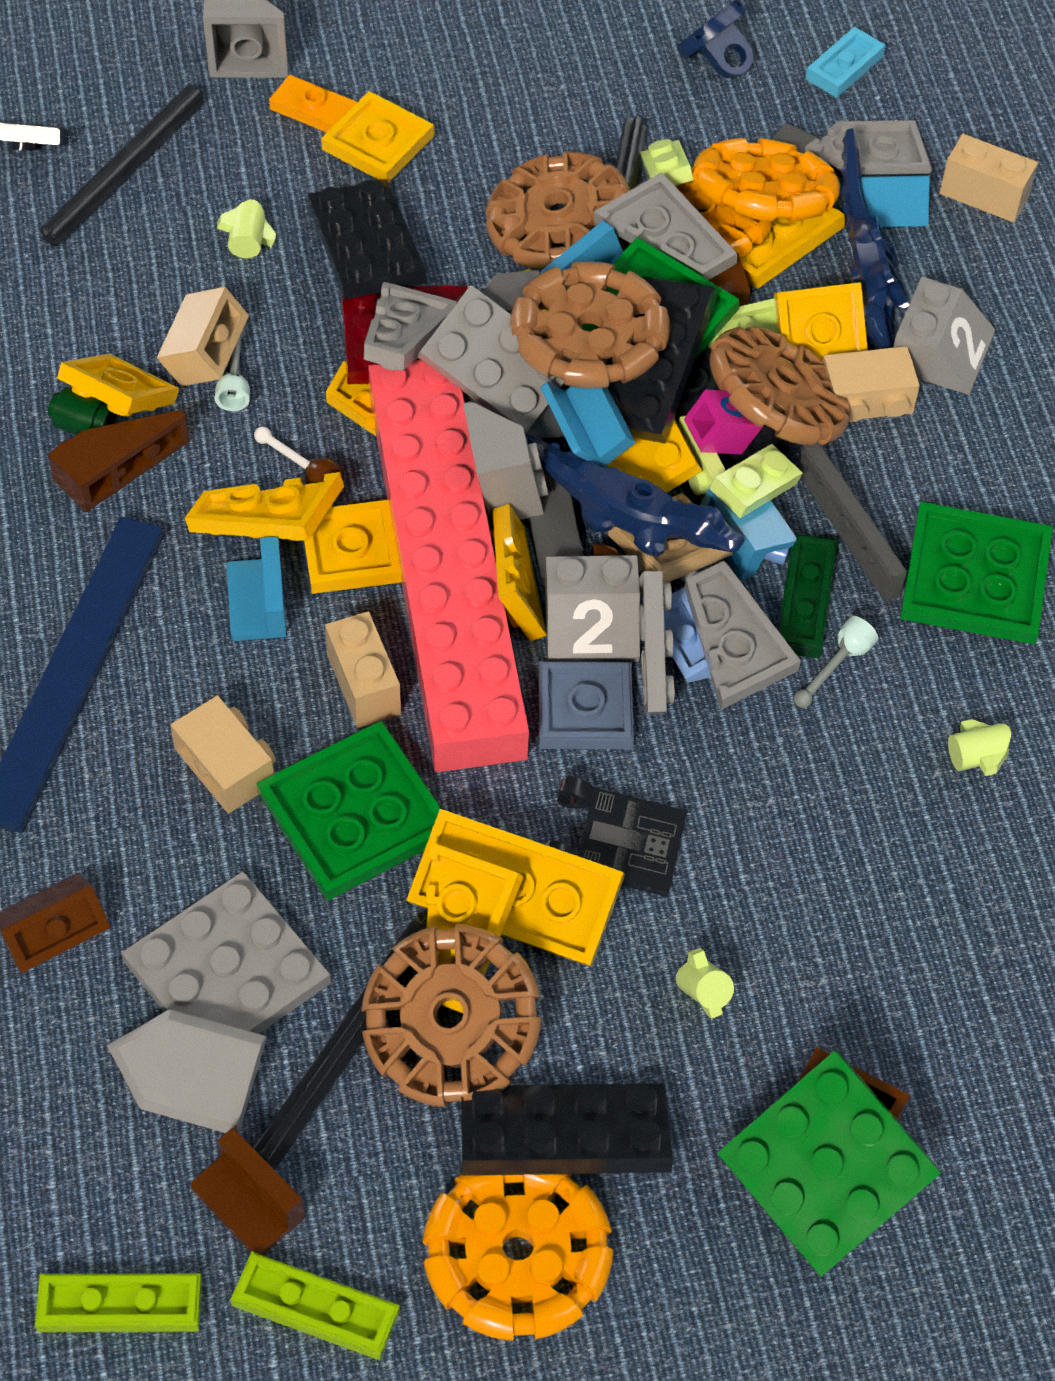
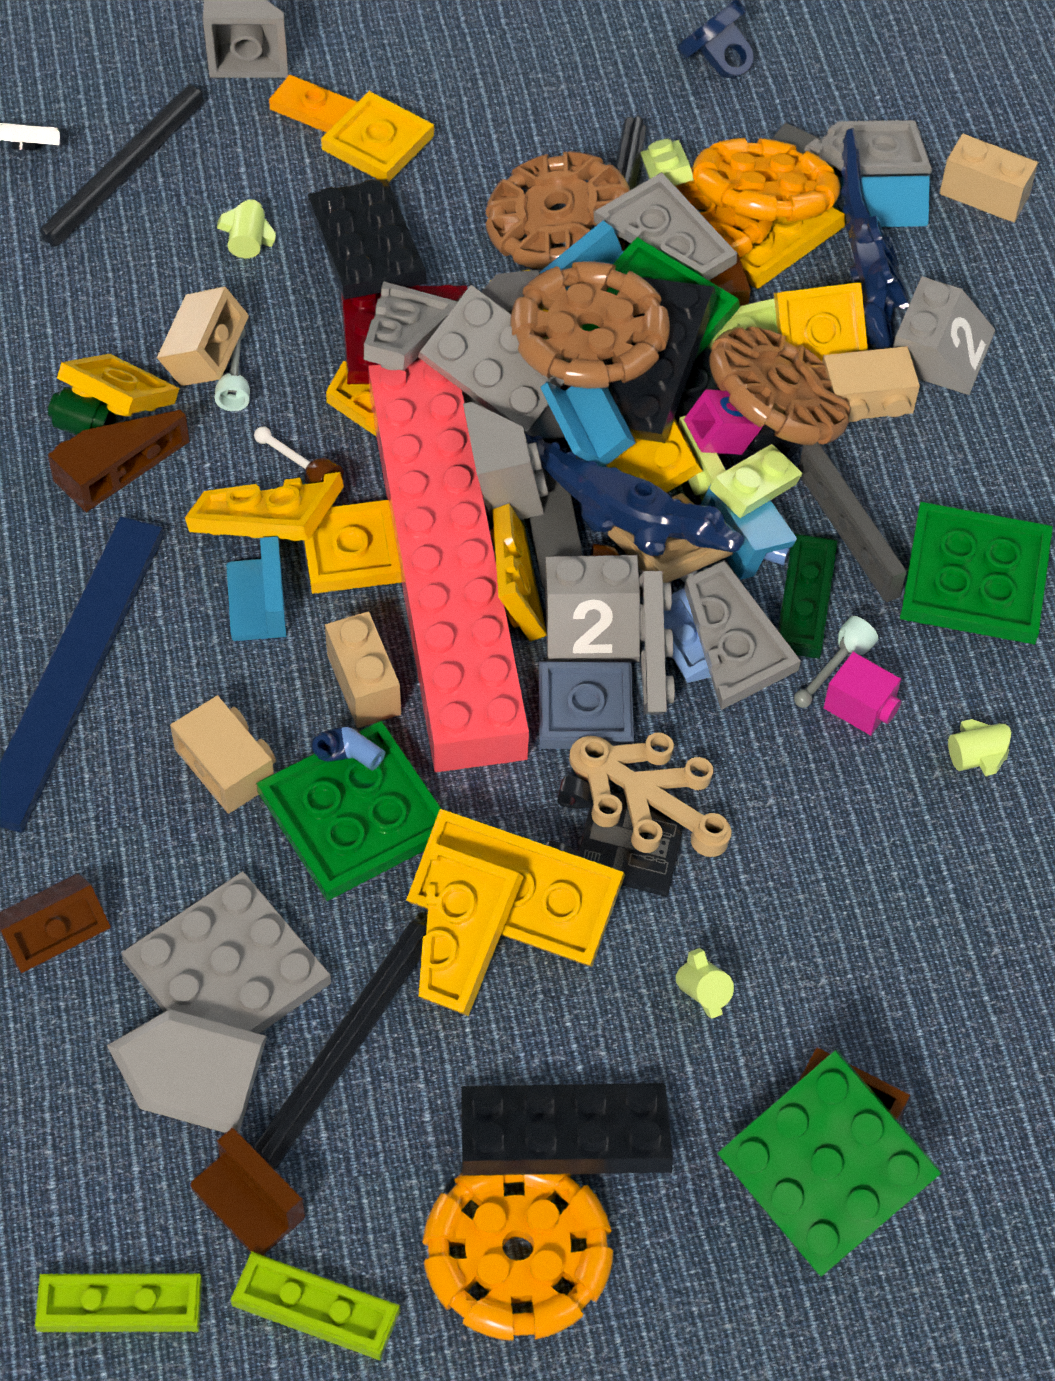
medium nougat plate [361,924,542,1107] -> none
medium azure plate [806,26,886,98] -> none
none -> arm [311,727,385,771]
none -> tan plant [569,733,732,857]
none -> dark pink brick [824,652,901,736]

